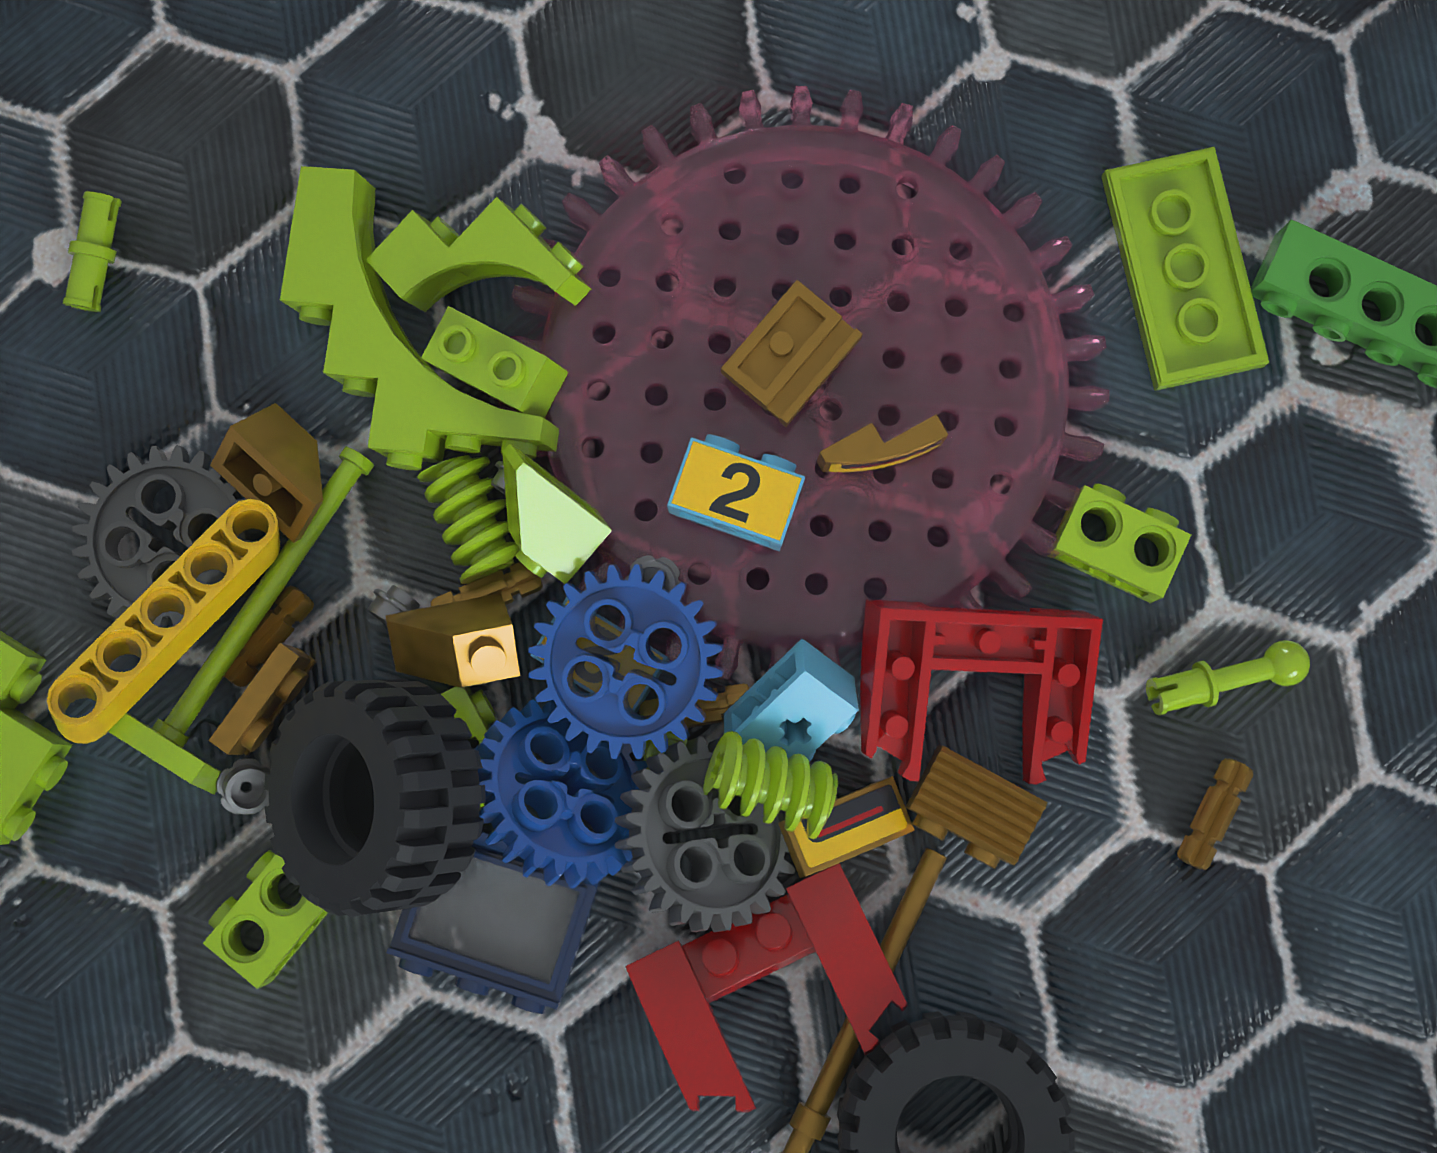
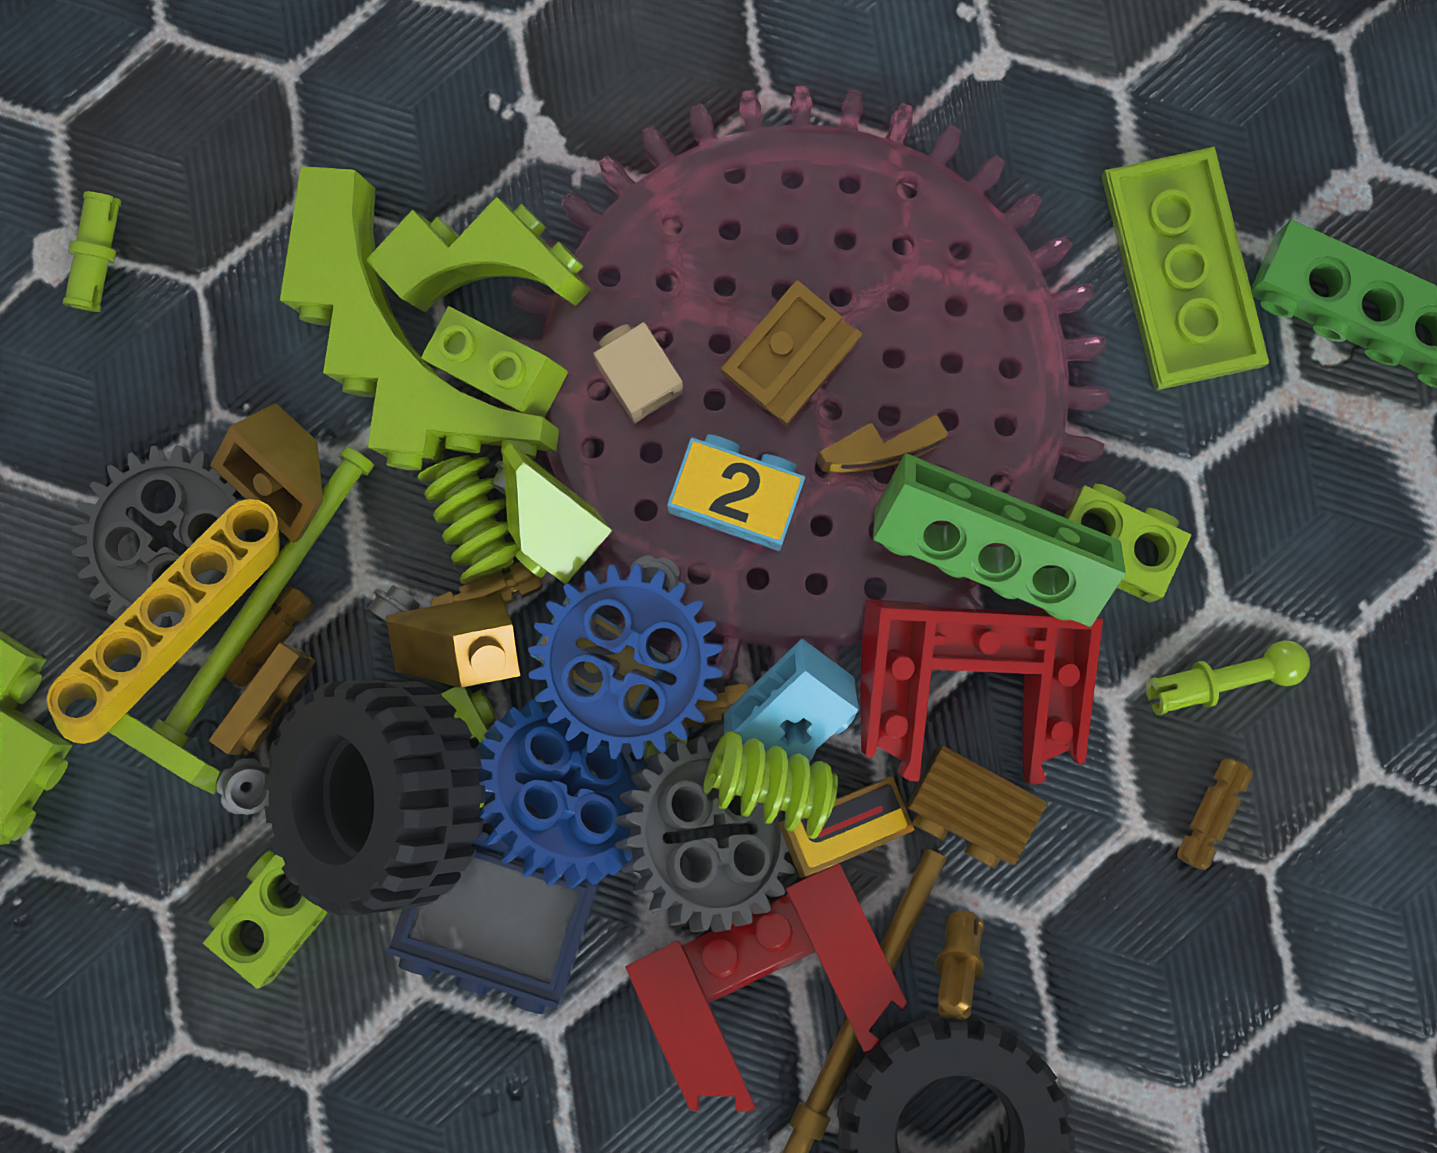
none -> tan brick [593,322,683,424]
none -> bright green brick [873,453,1126,627]
none -> pearl gold axle [935,911,984,1021]

